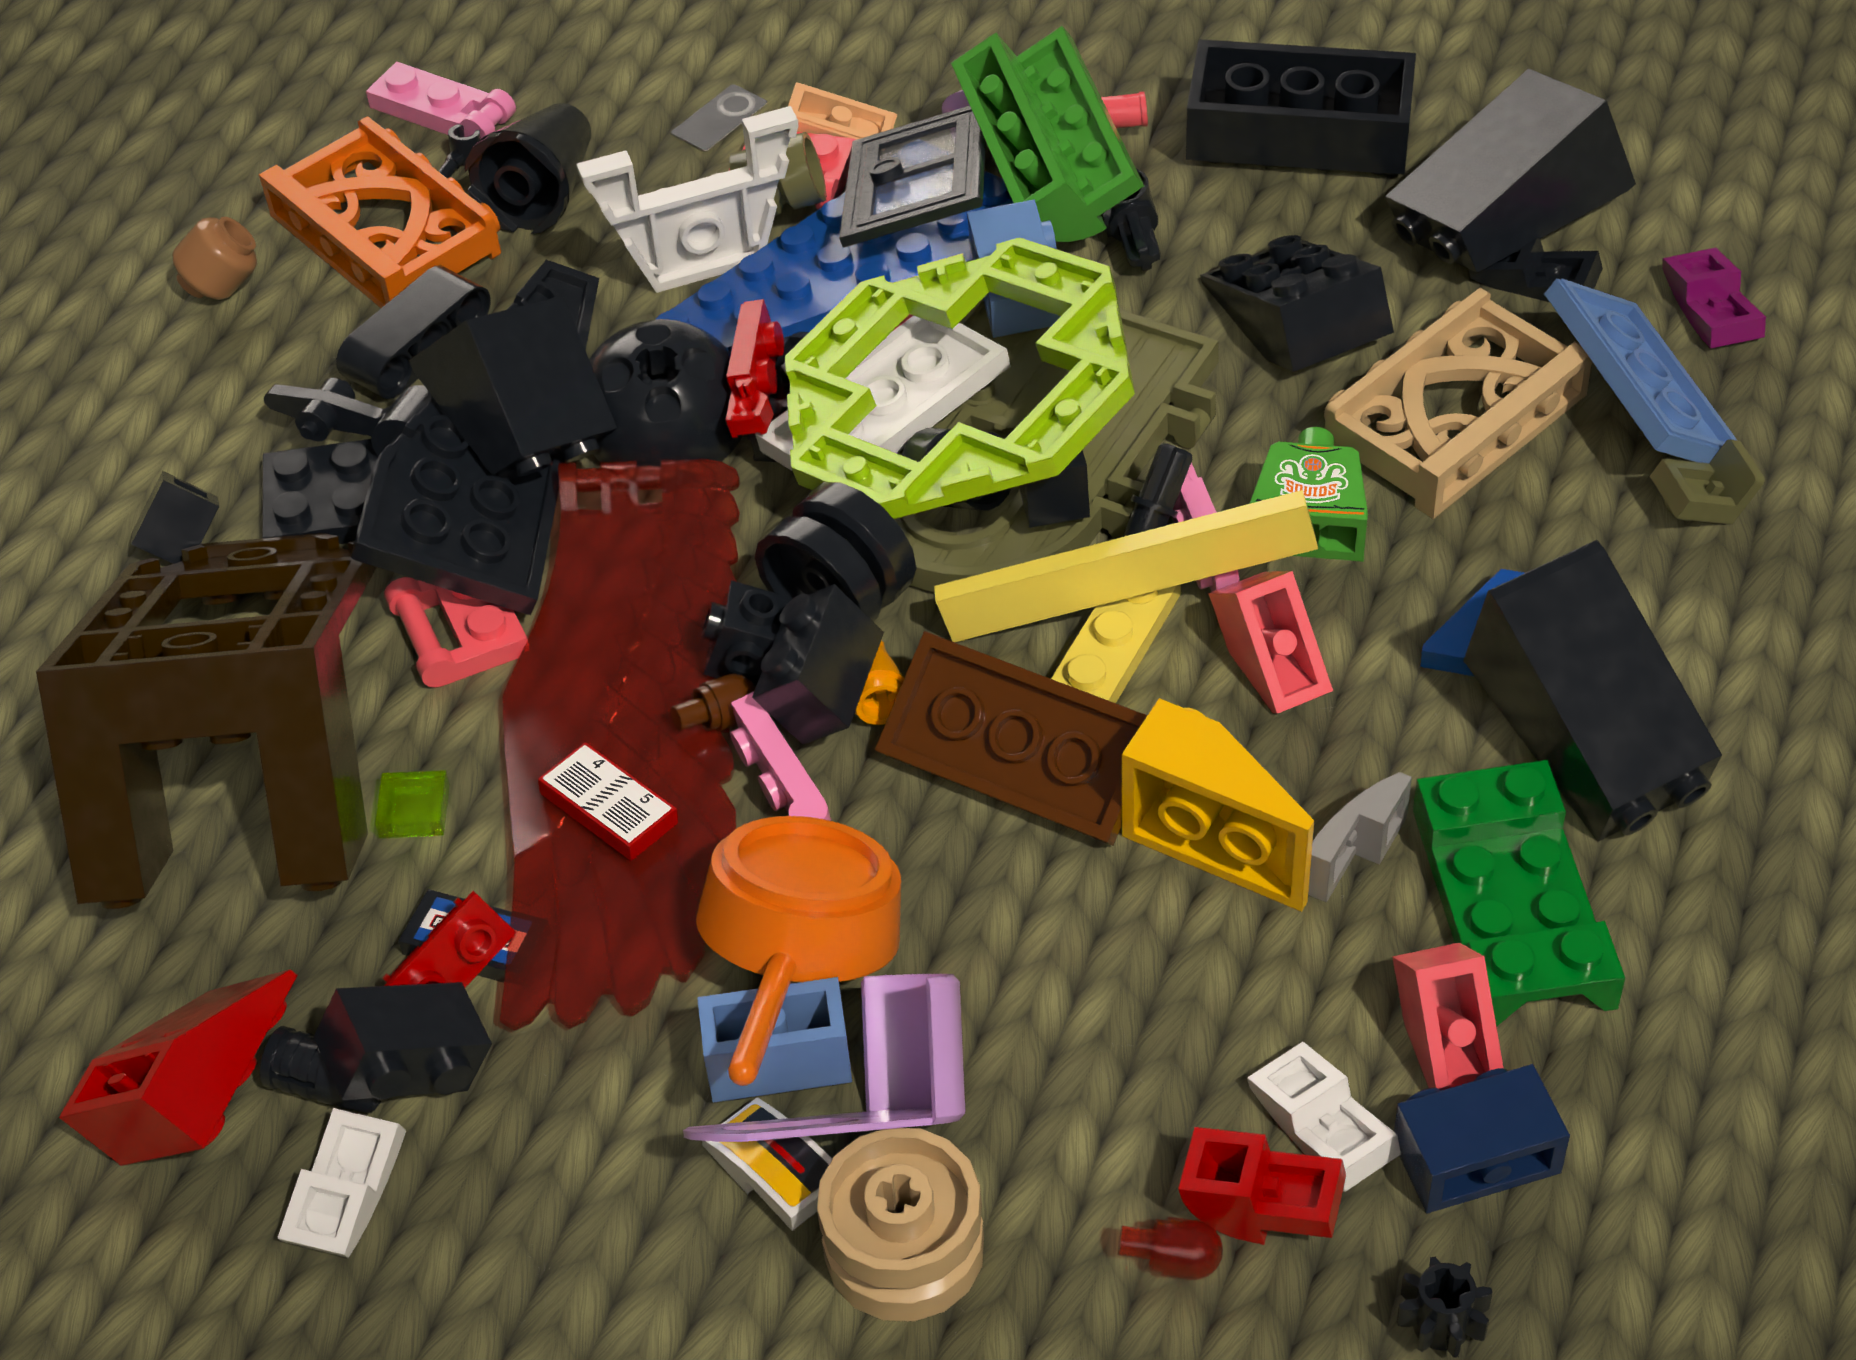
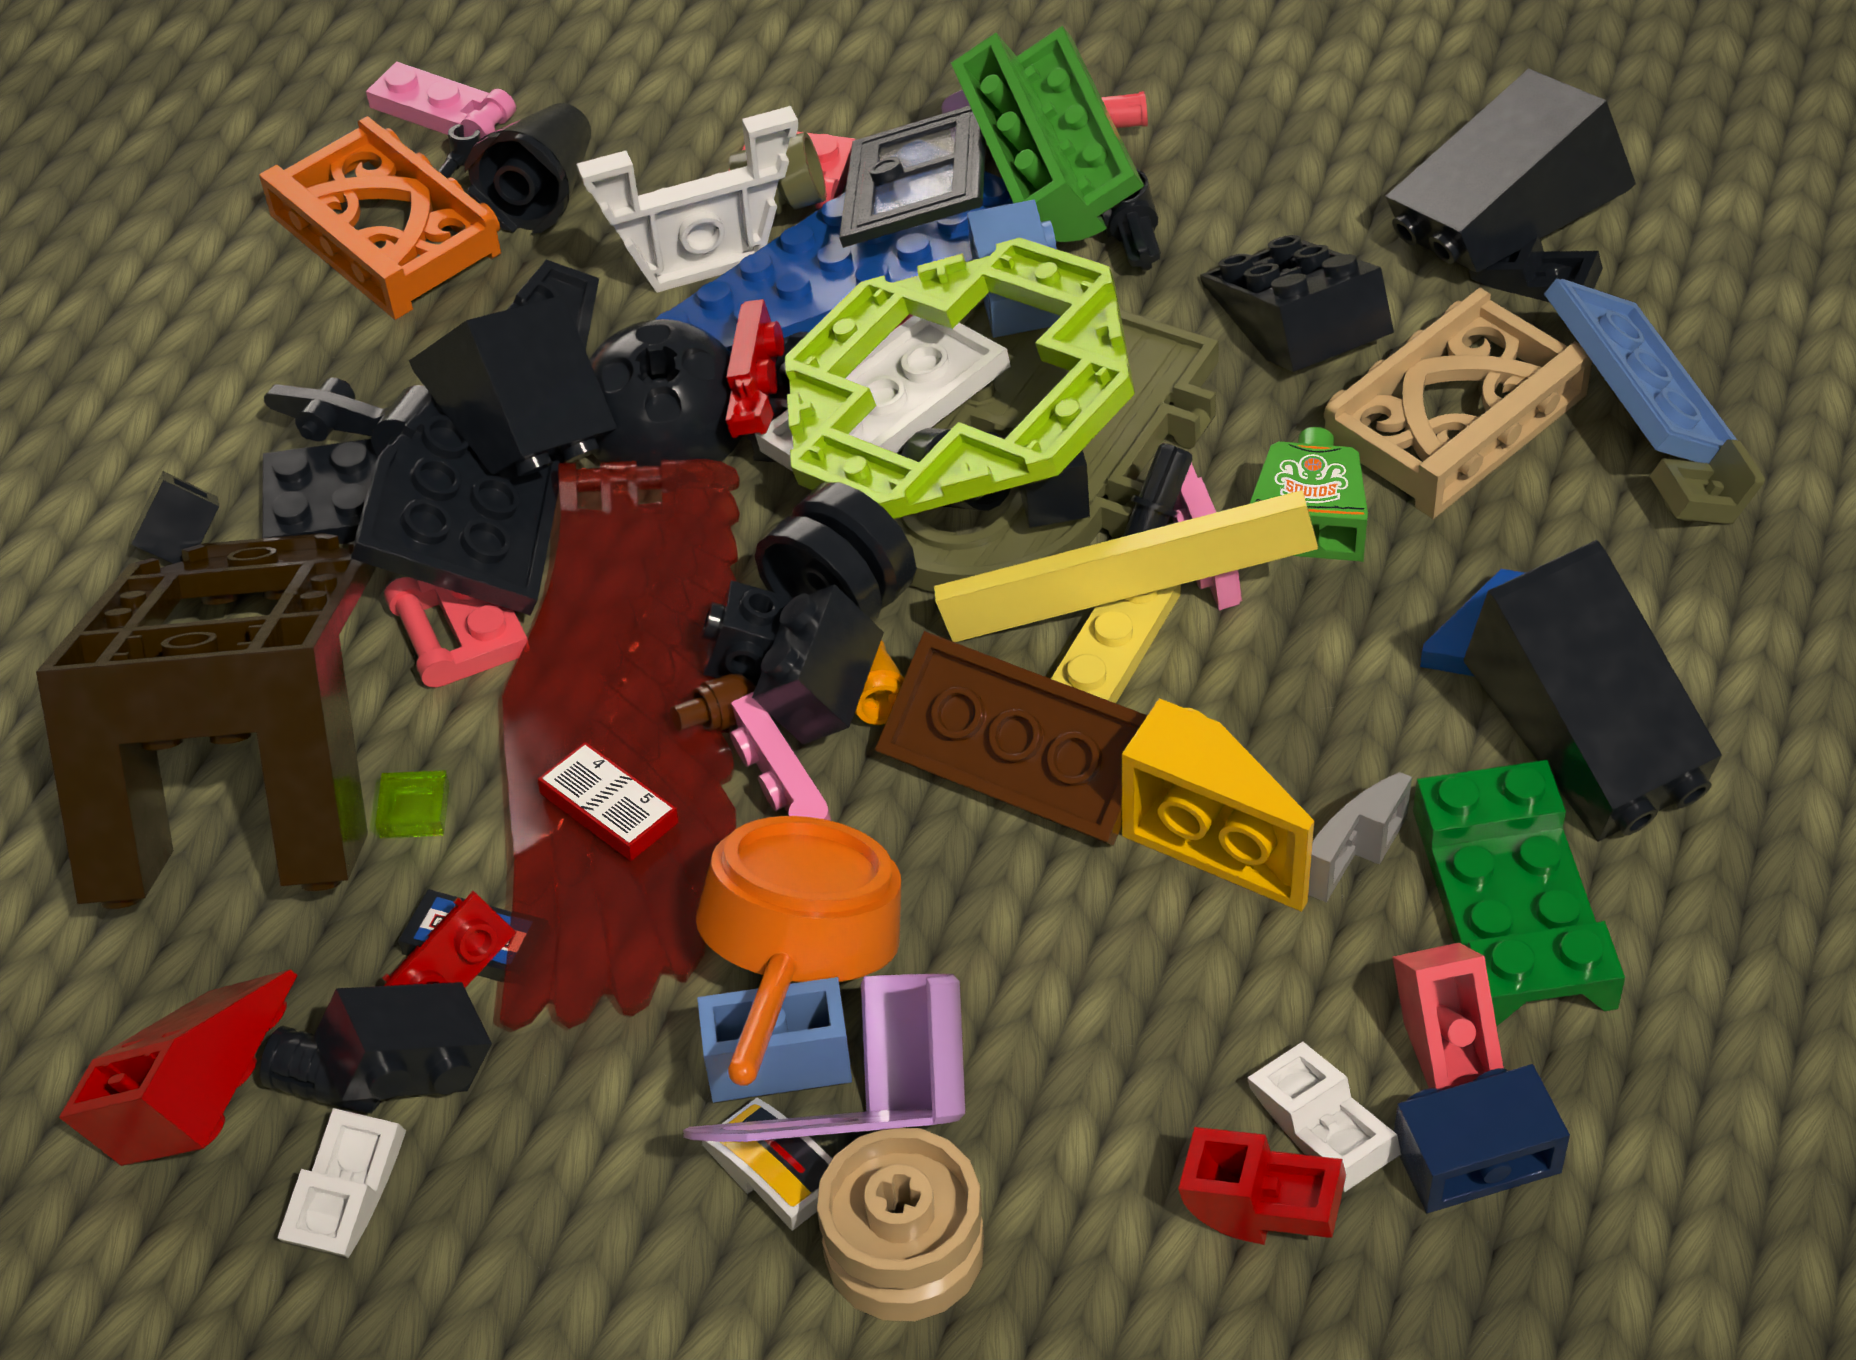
medium nougat head [172,217,257,300] -> none
black beam [336,265,491,399] -> none
sticker [671,84,767,151] -> none
light nougat slope [788,82,897,154] -> none
clear red cylinder [1118,1216,1223,1280] -> none
black brick [1186,39,1416,175] -> none
coral slope [1208,571,1333,714] -> none
black gear [1397,1256,1493,1358] -> none
magenta slope [1662,248,1766,349] -> none

